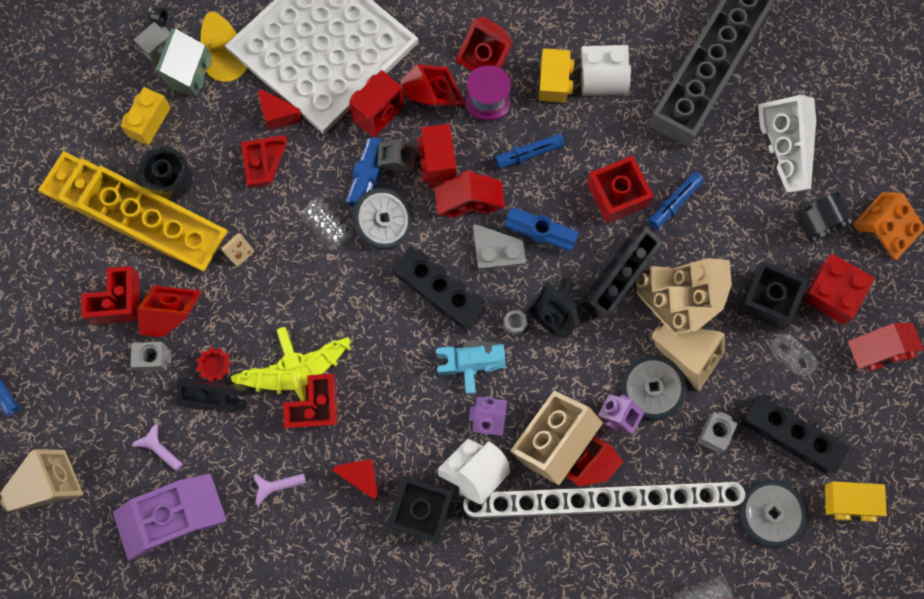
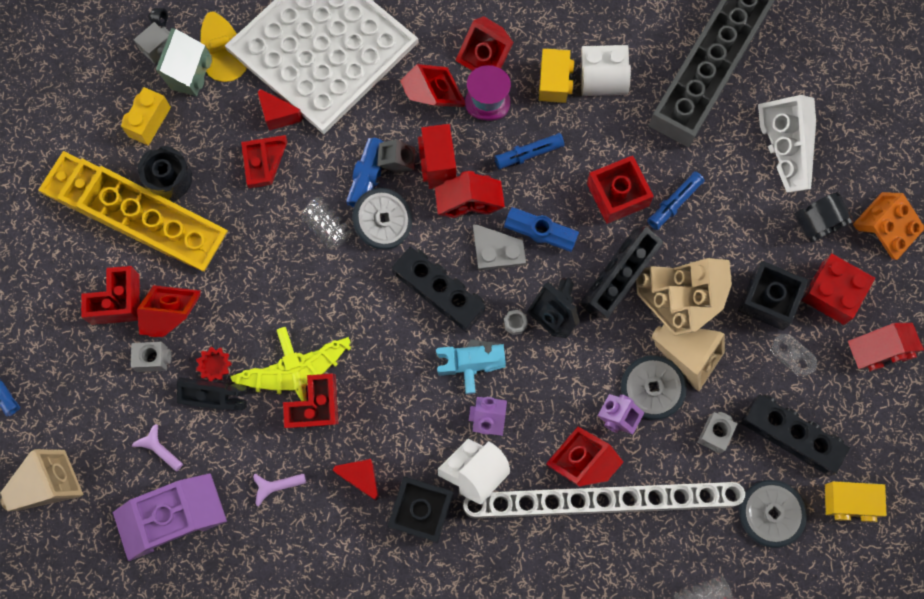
tan slope [222,233,254,267] -> none
red brick [349,70,405,138] -> none
tan brick [510,391,603,485] -> none

